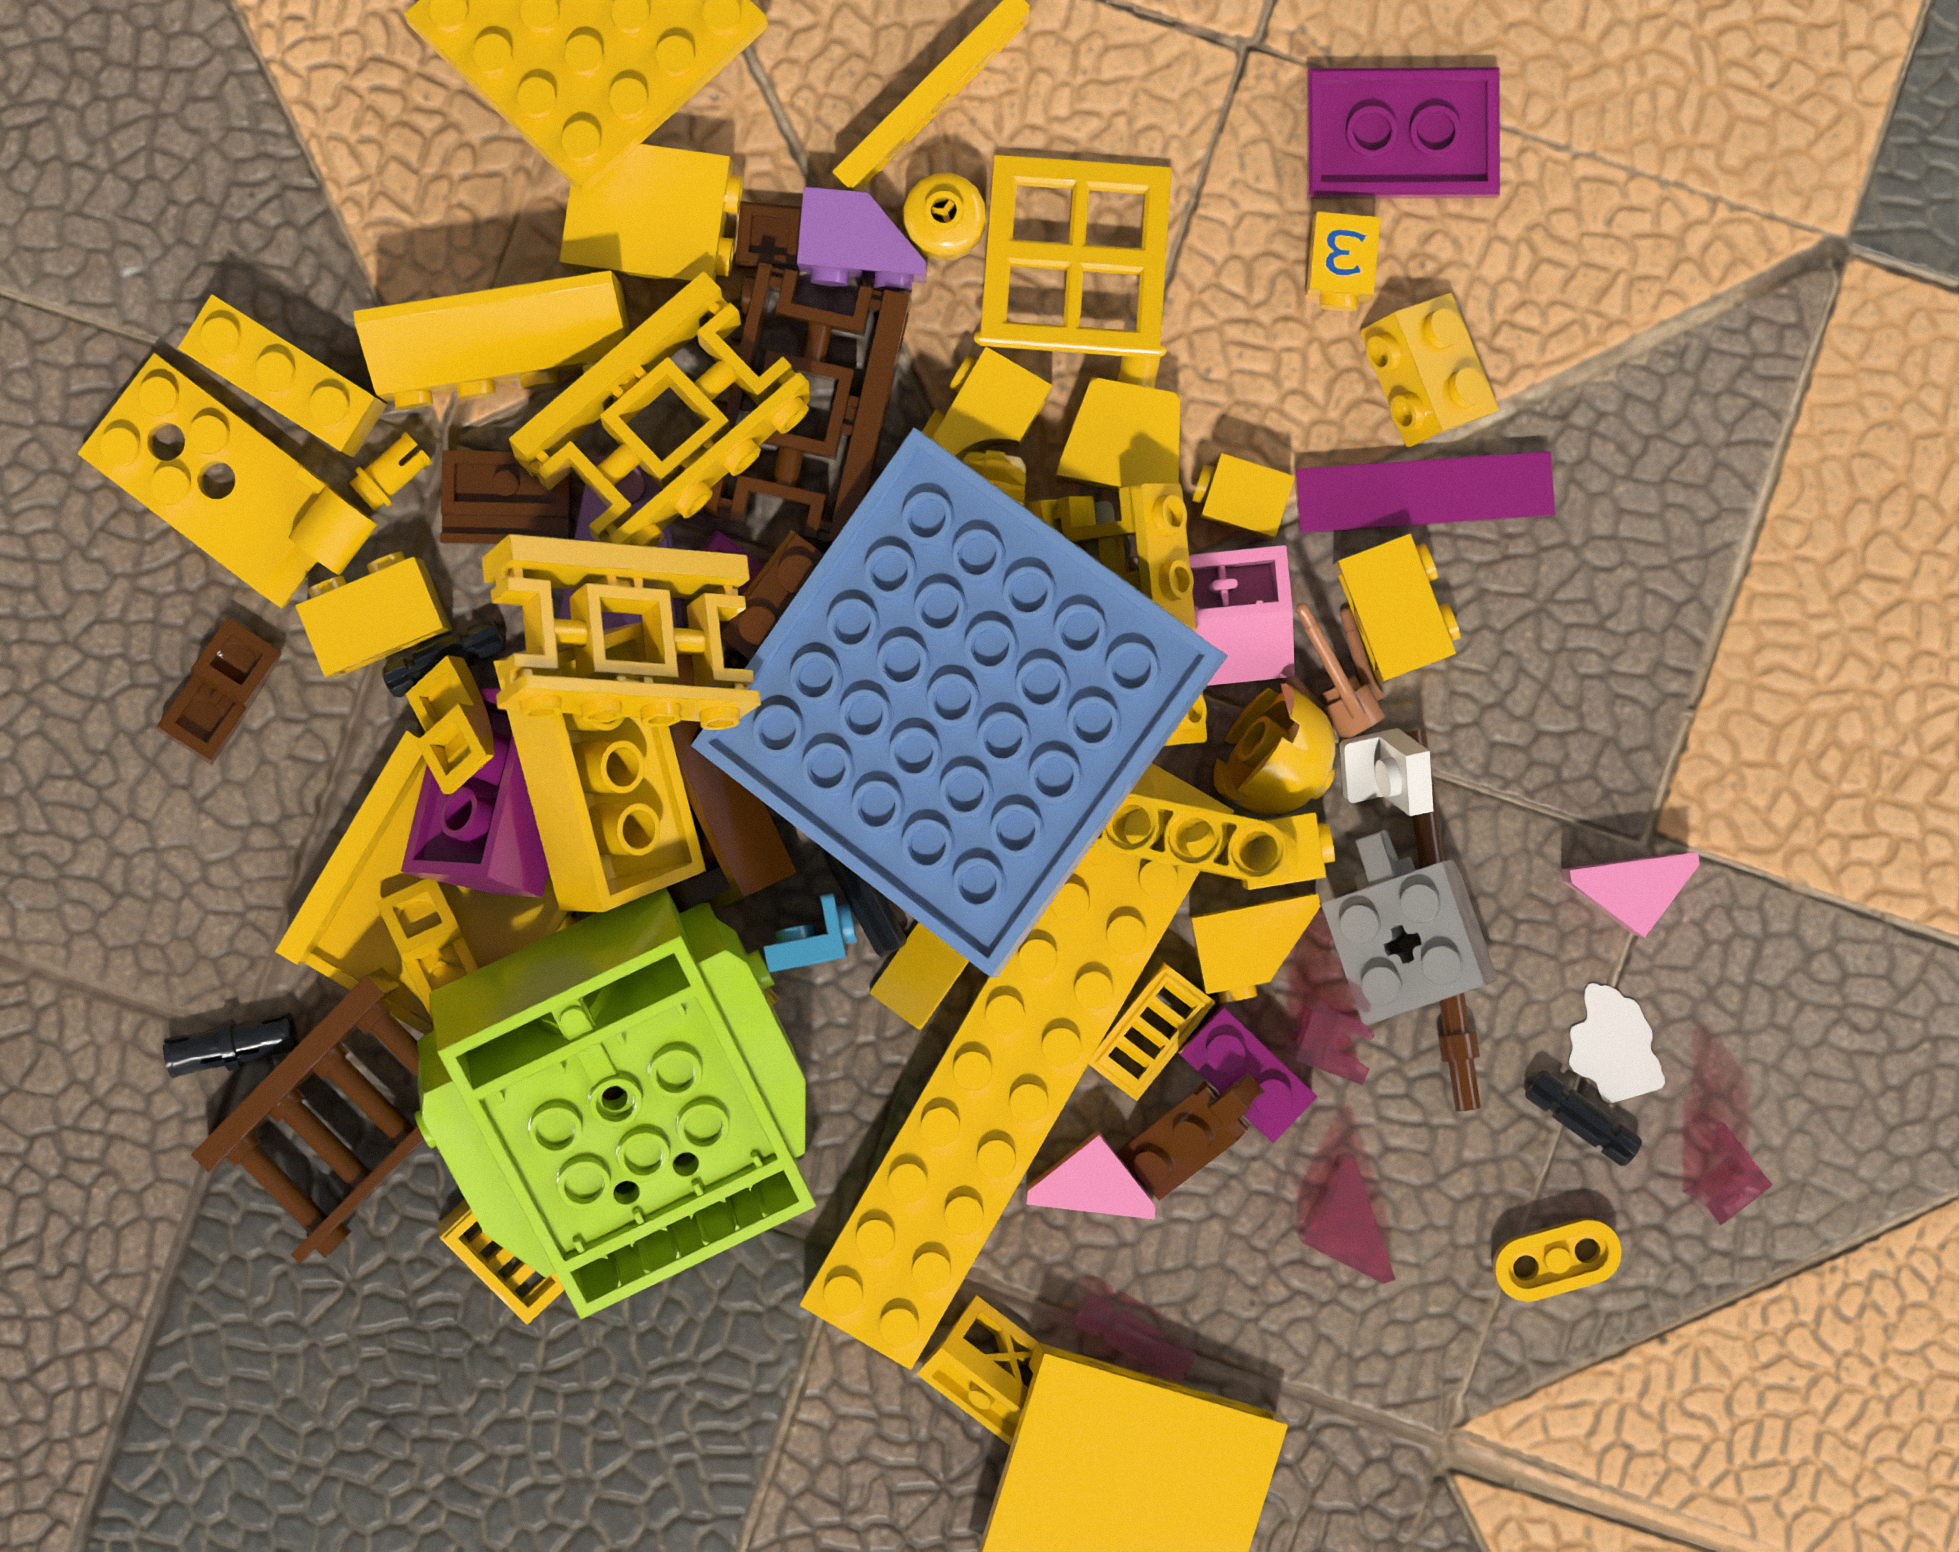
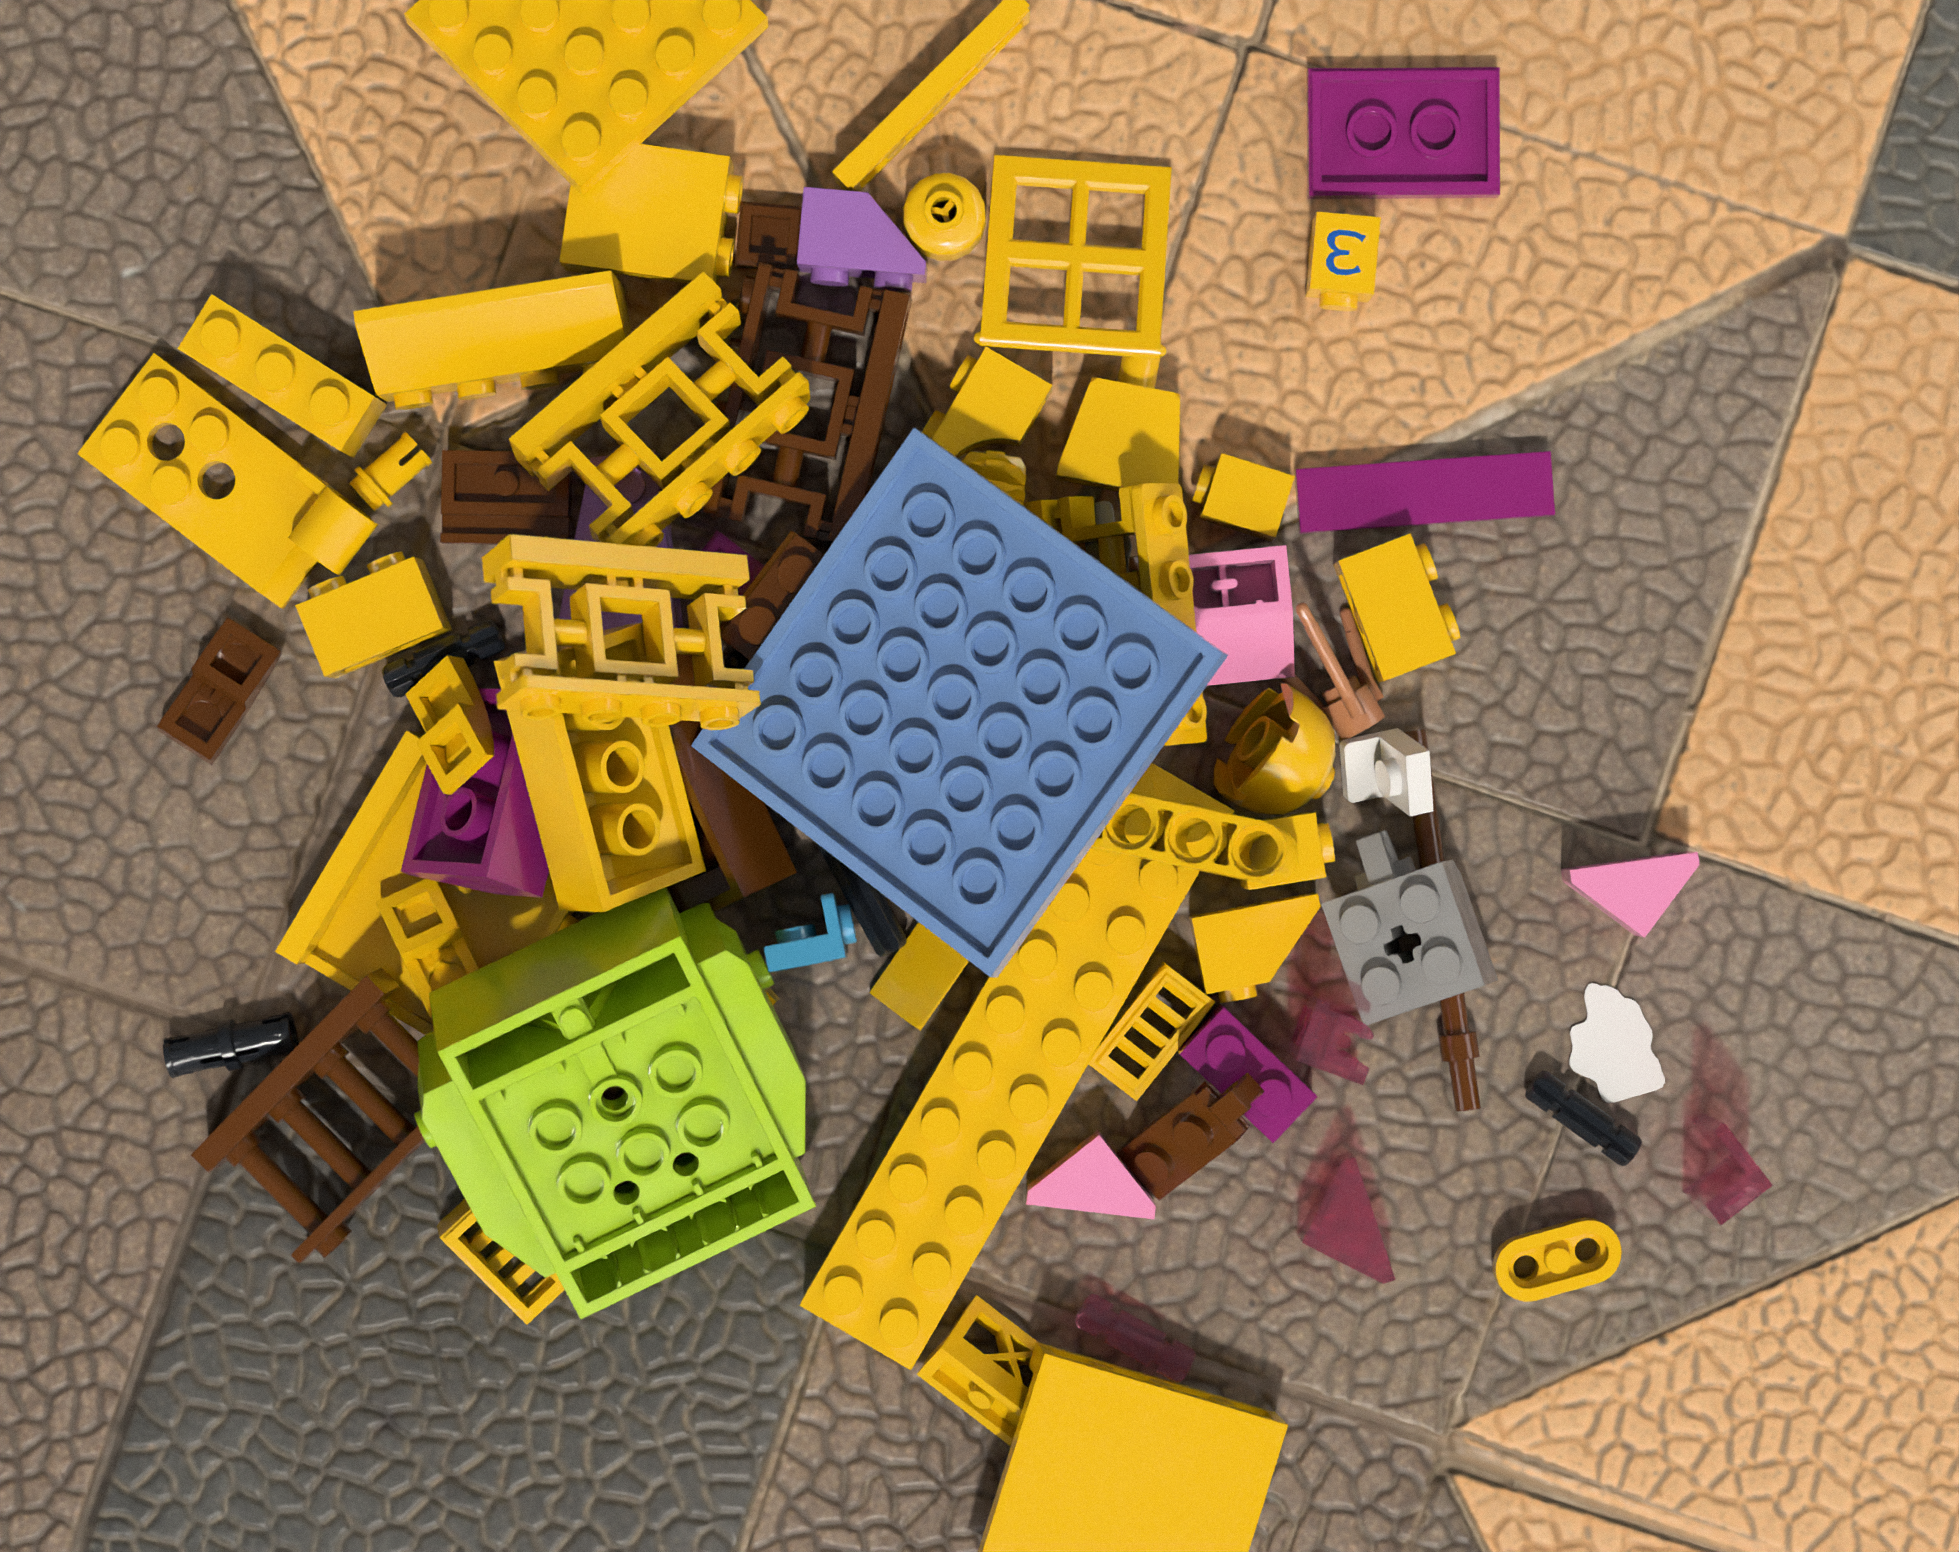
yellow bracket [1361,292,1499,447] -> none

